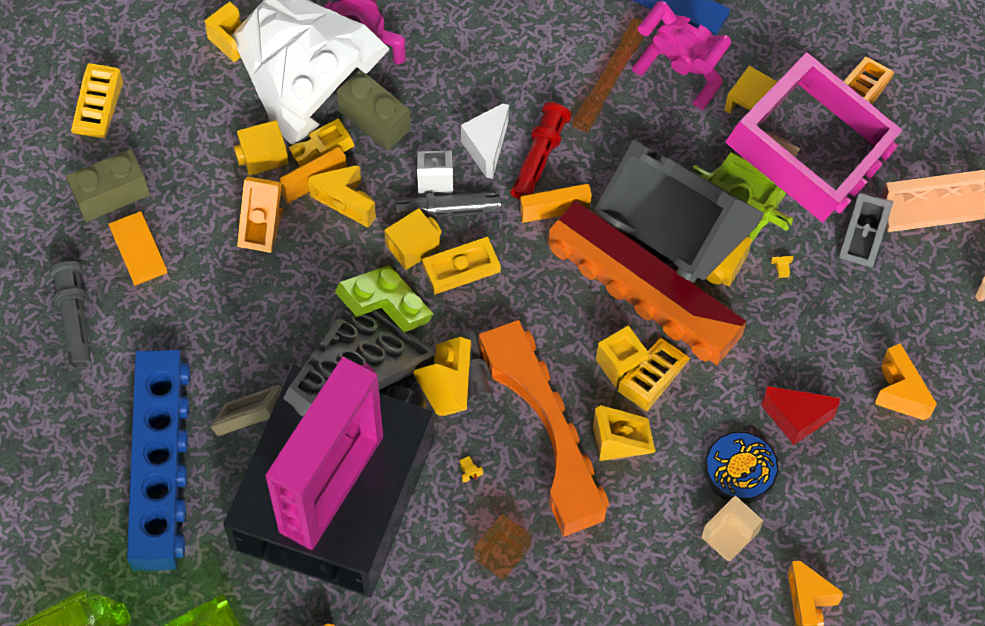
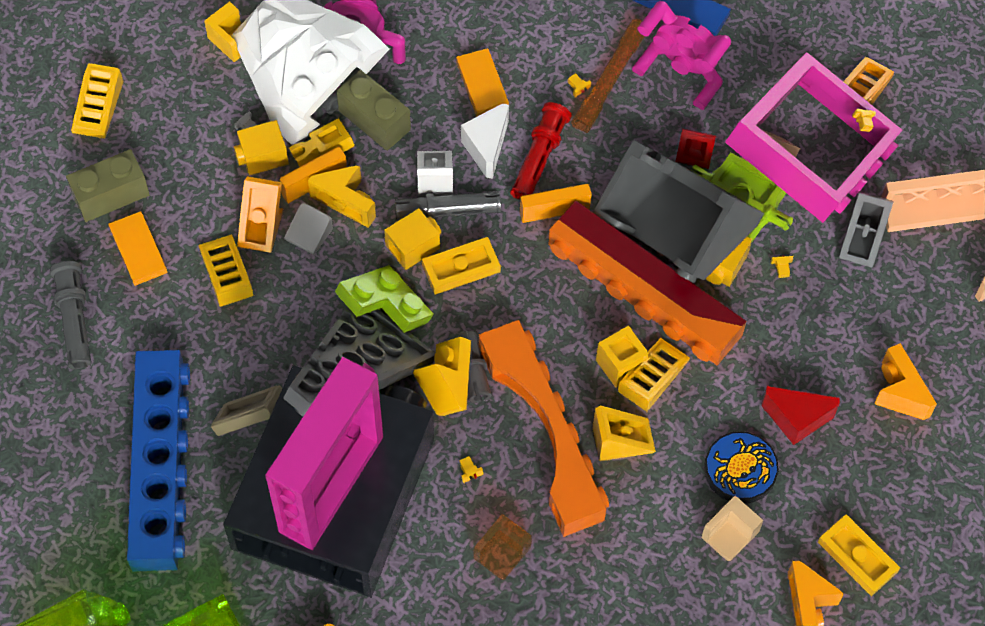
yellow panel [724,66,777,114] -> none
none -> yellow slope [198,234,254,307]
none -> light grey piece [235,111,257,129]
none -> light grey slope [284,202,333,255]
none -> light orange tile [456,48,509,117]
none -> yellow piece [568,73,591,97]
none -> red slope [675,128,716,169]
none -> yellow plate [818,514,900,597]
none -> yellow piece [852,109,876,132]

